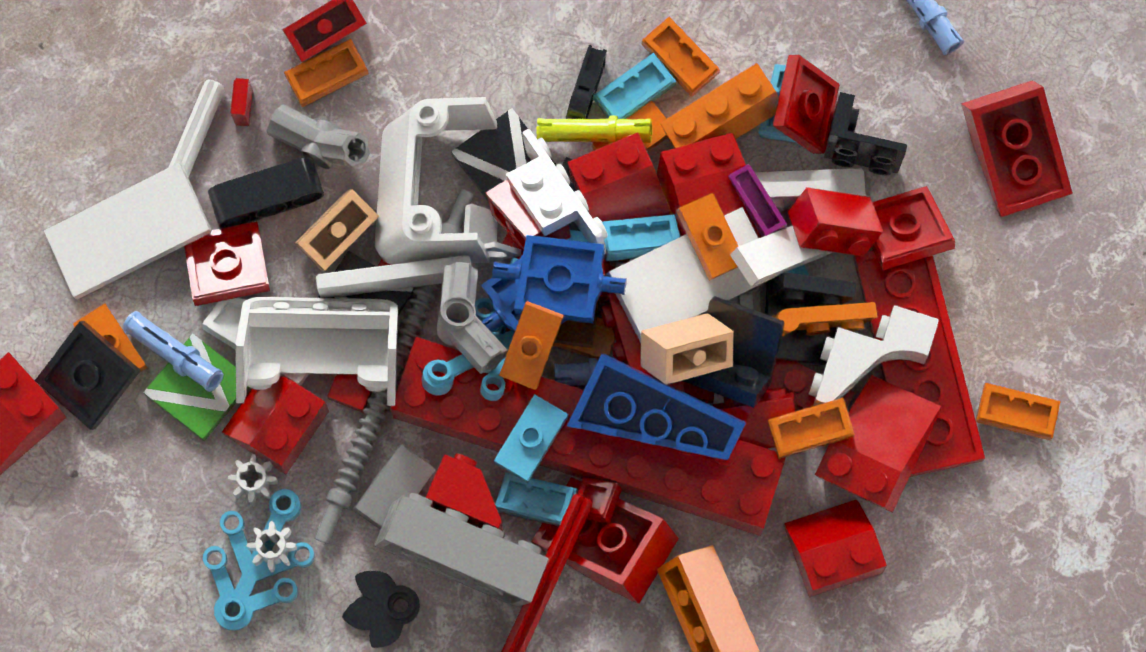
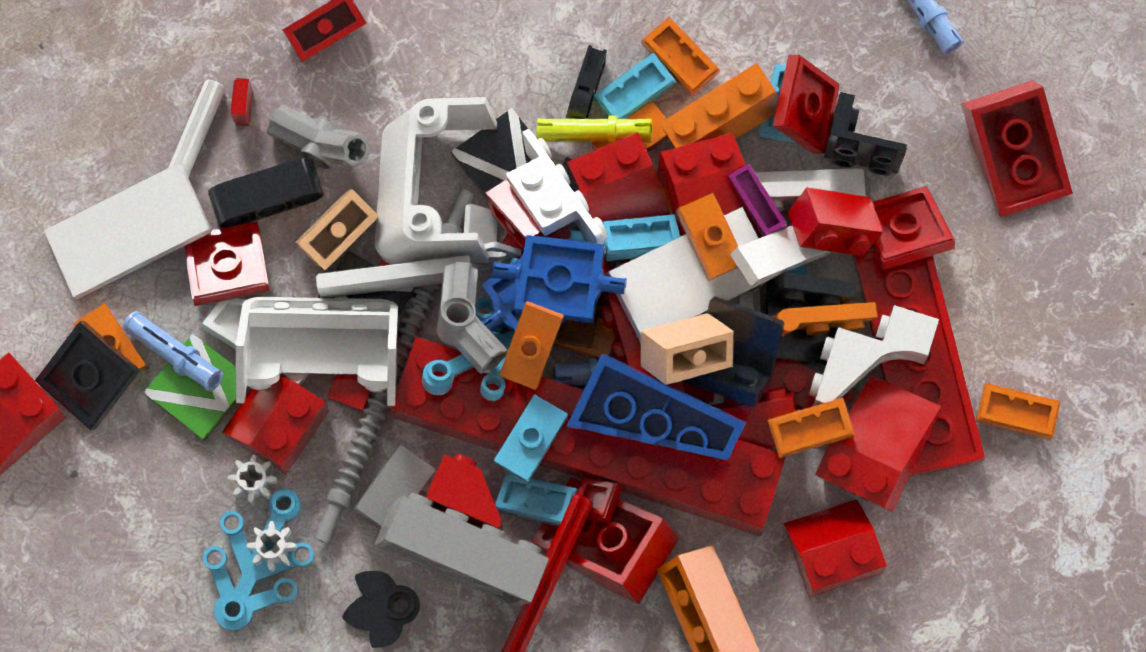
orange plate [284,39,369,107] -> none

